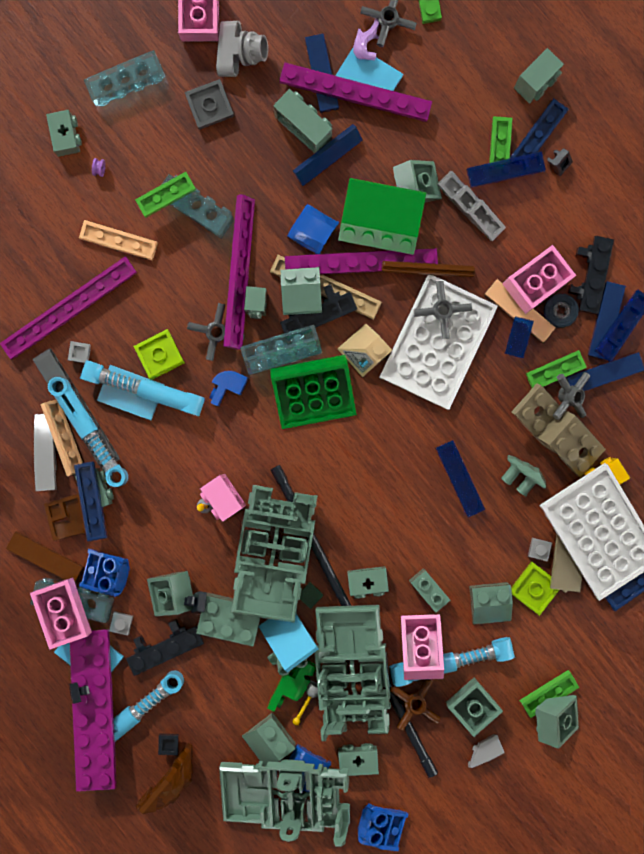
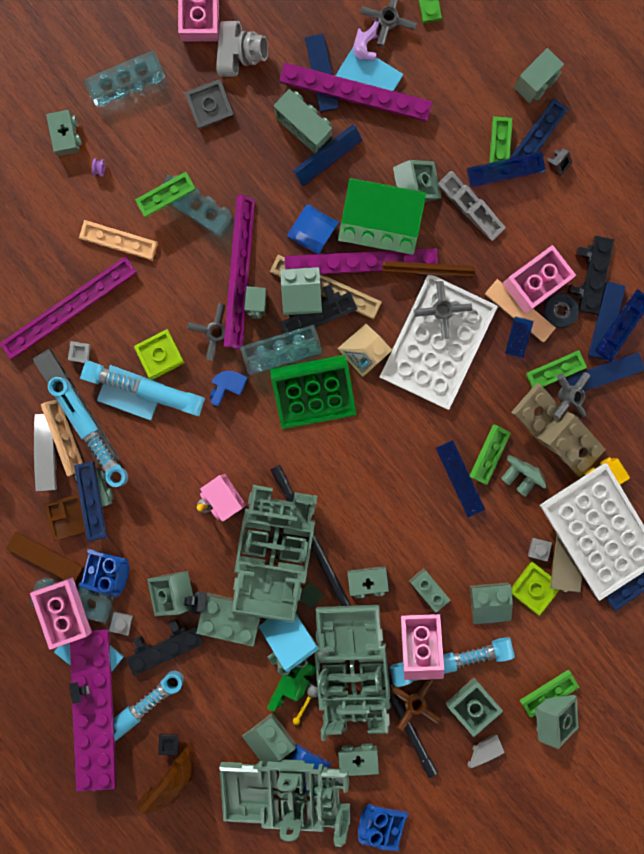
none -> bright green plate [469,424,511,485]

